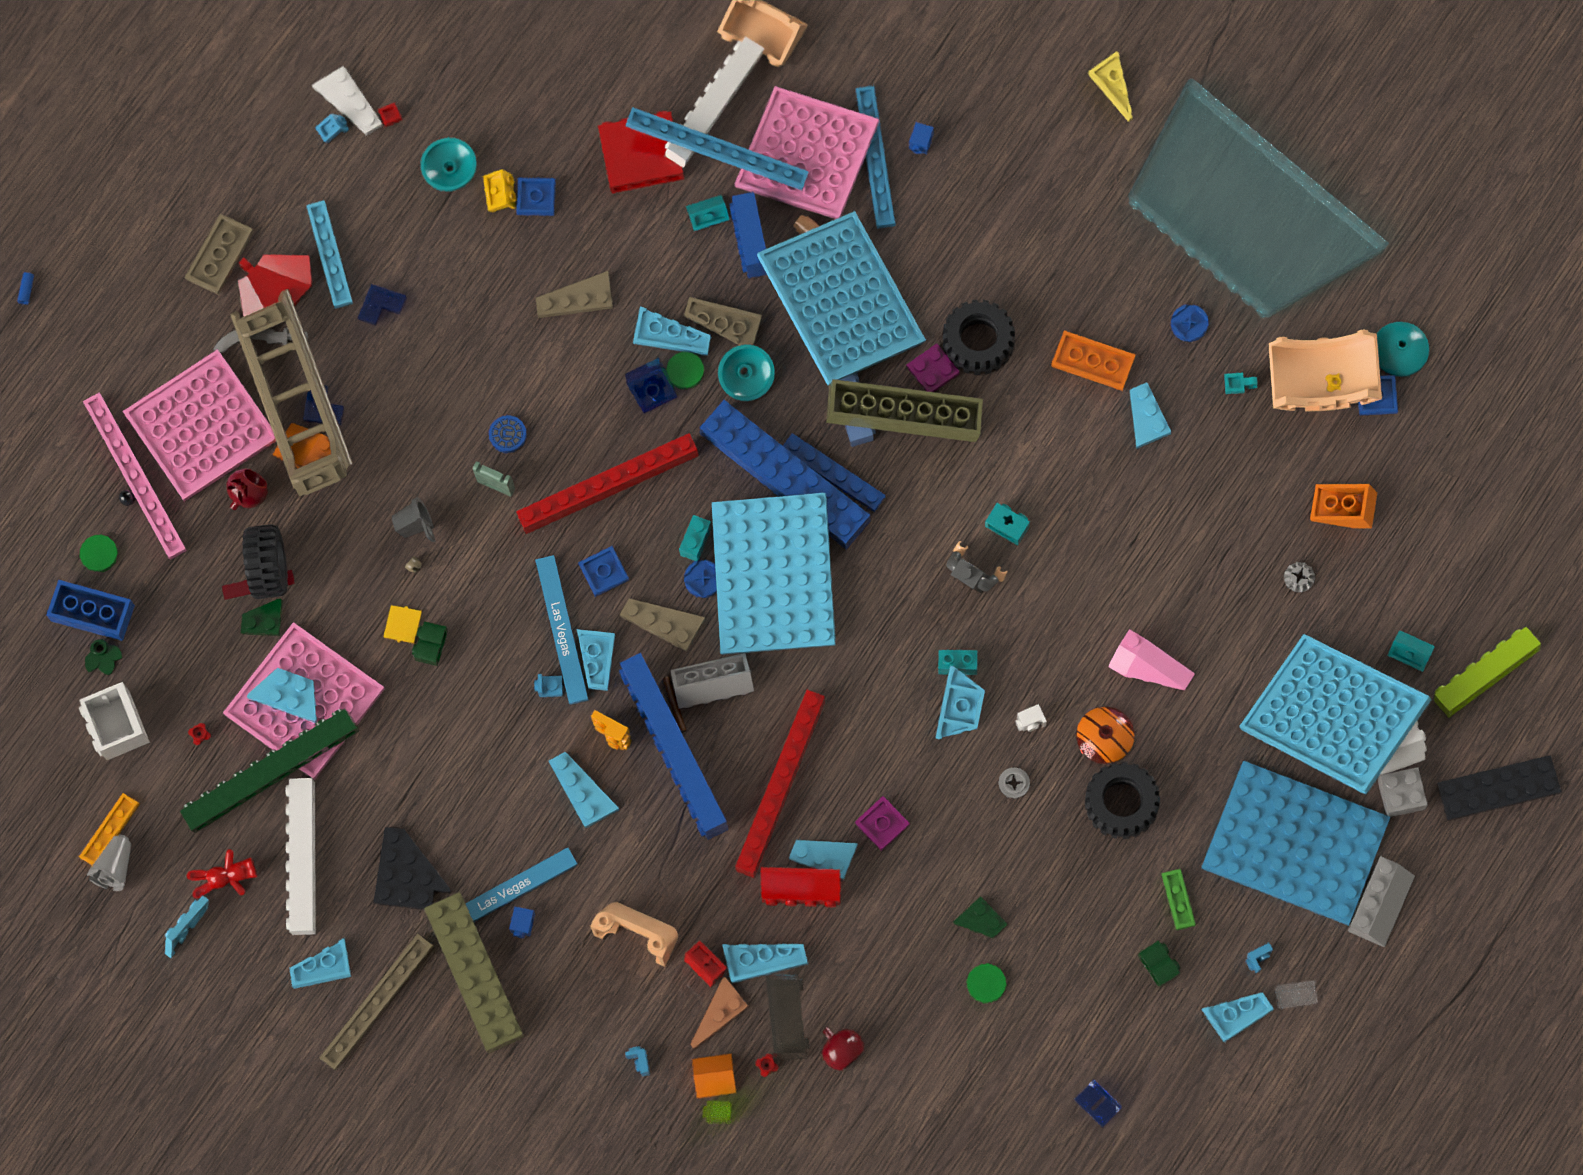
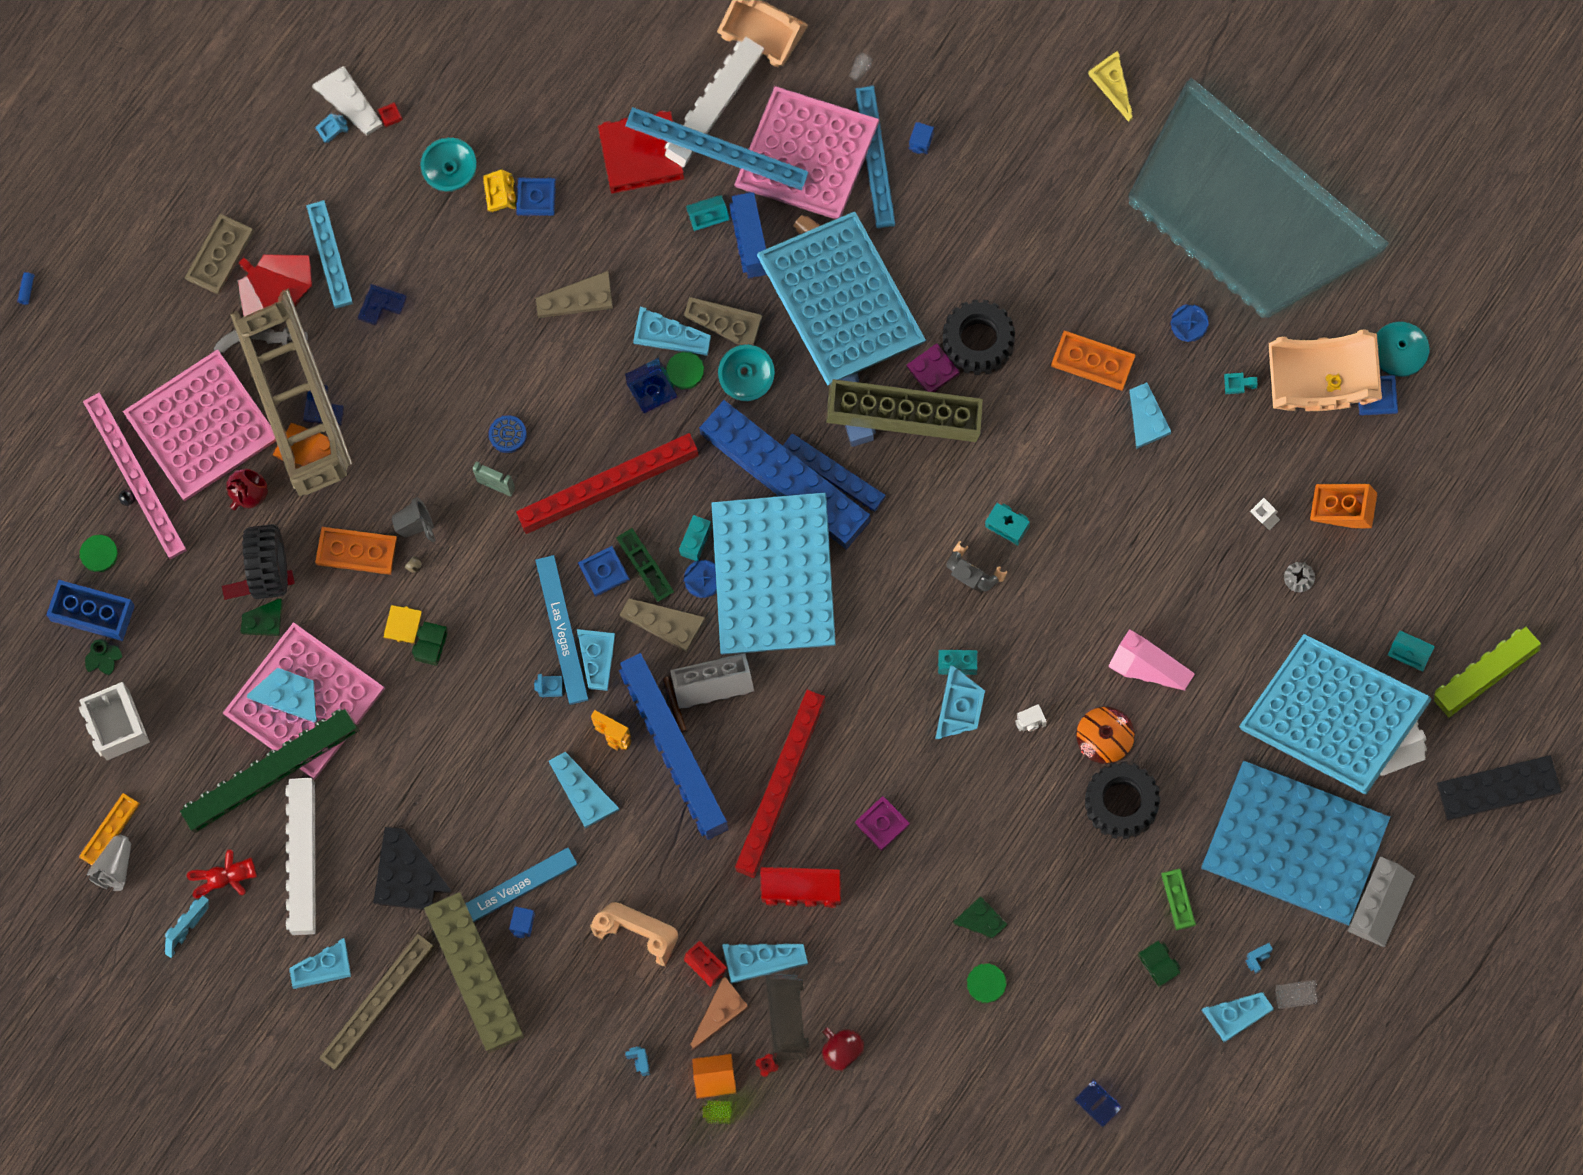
red plate [188,723,211,745] -> none
medium azure wing [789,840,858,880] -> none
light grey gear [999,768,1030,799] -> none
light grey brick [1378,768,1427,817] -> none
none -> orange plate [315,527,397,575]
none -> dark green slope [616,528,674,602]
none -> clear cone [849,52,873,81]
none -> white brick [1250,498,1280,530]

